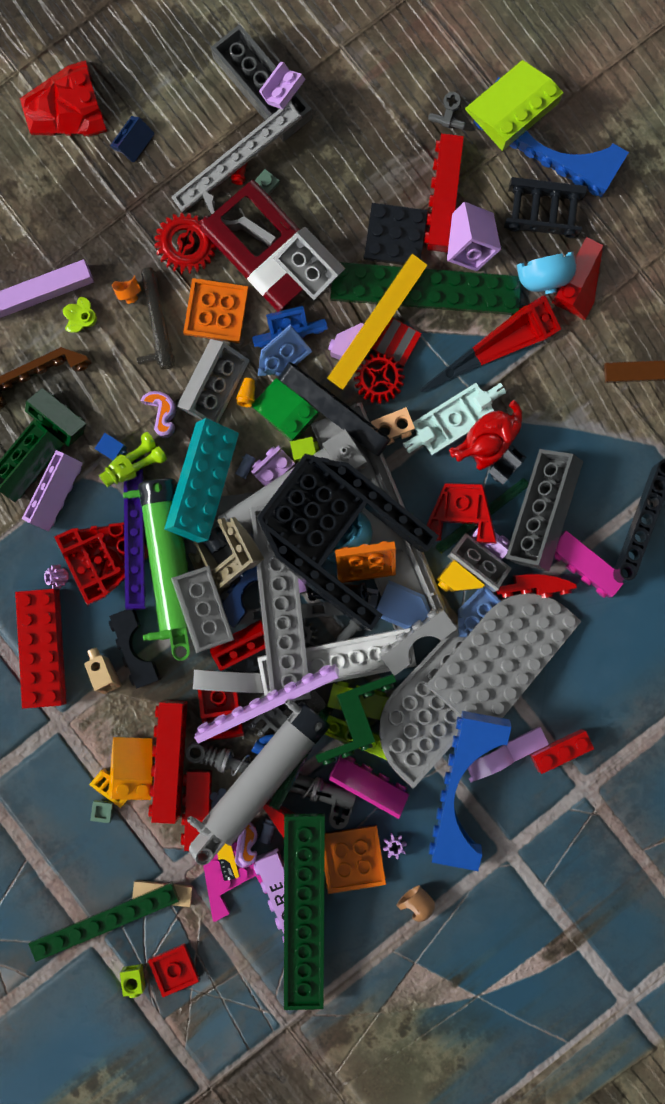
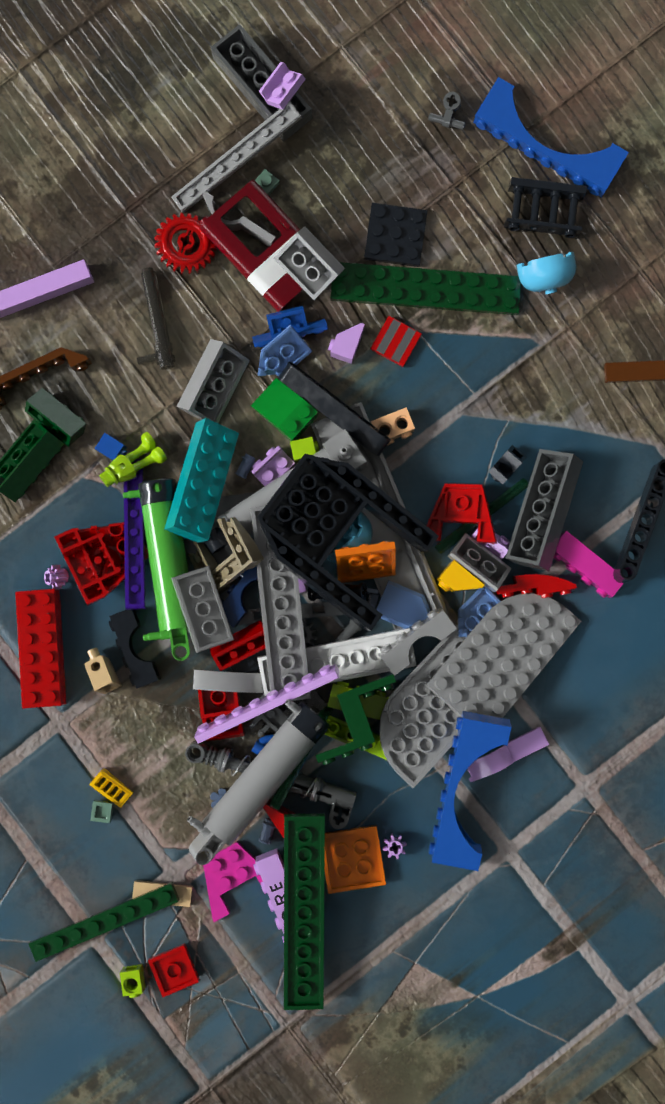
red wedge [20,60,107,137] -> none
lavender brick [22,450,83,532] -> none
lime plate [63,297,97,333] -> none
light orange slope [108,737,152,800] -> none
dark blue panel [110,116,155,162] -> none
orange piece [112,275,141,304] -> none
lavender animal [141,391,176,438] -> none
red brick [148,700,188,824] -> none
red brick [181,769,212,852] -> none
orange plate [183,278,249,343] -> none
sticker [217,843,239,881] -> none
red pin [231,163,247,185] -> none
lavender animal [235,822,258,868] -> none
light orange cone [236,378,255,408] -> none
yellow tile [327,254,427,390] -> none
dark pink slope [329,755,409,819] -> none
red gear [353,352,405,404] -> none
medium nougat helmet [396,885,435,922] -> none
light aqua plate [403,383,506,456] -> none
red plate [420,296,561,392] -> none
red brick [424,133,464,252] -> none
lavender slope [447,202,501,271] -> none
red piece [449,400,522,470] -> none
lime slope [465,60,564,151] -> none
red brick [529,729,594,774] -> none
red wedge [552,237,603,320] -> none

